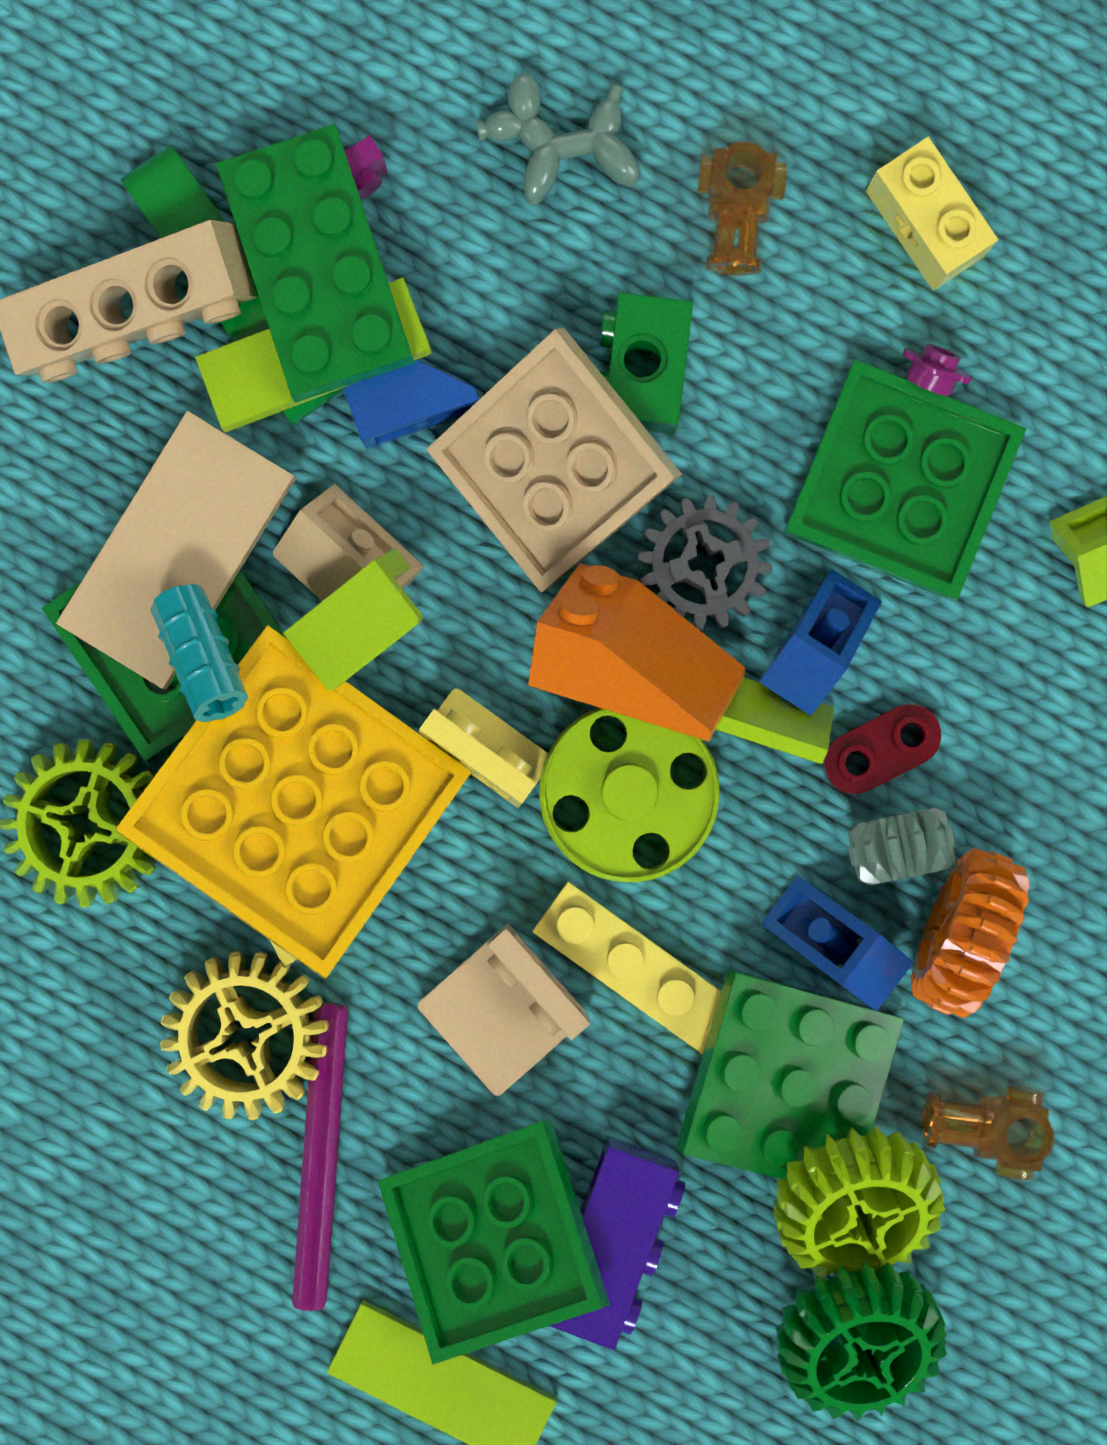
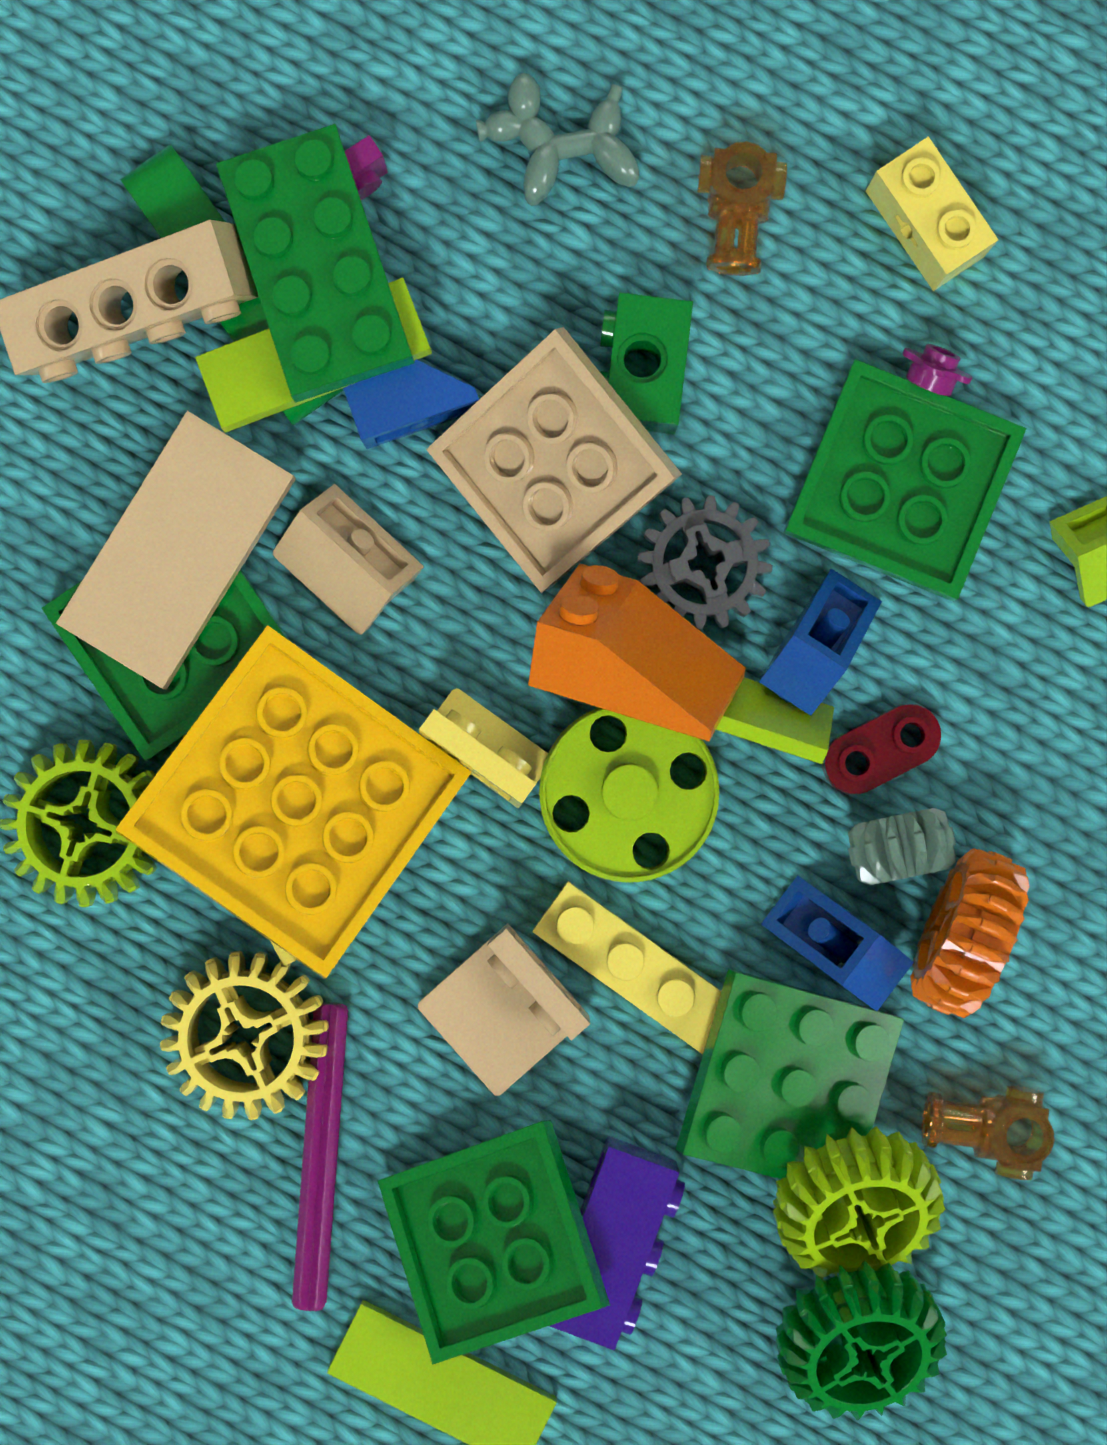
teal axle [150,584,248,722] -> none
lime panel [283,548,423,691] -> none

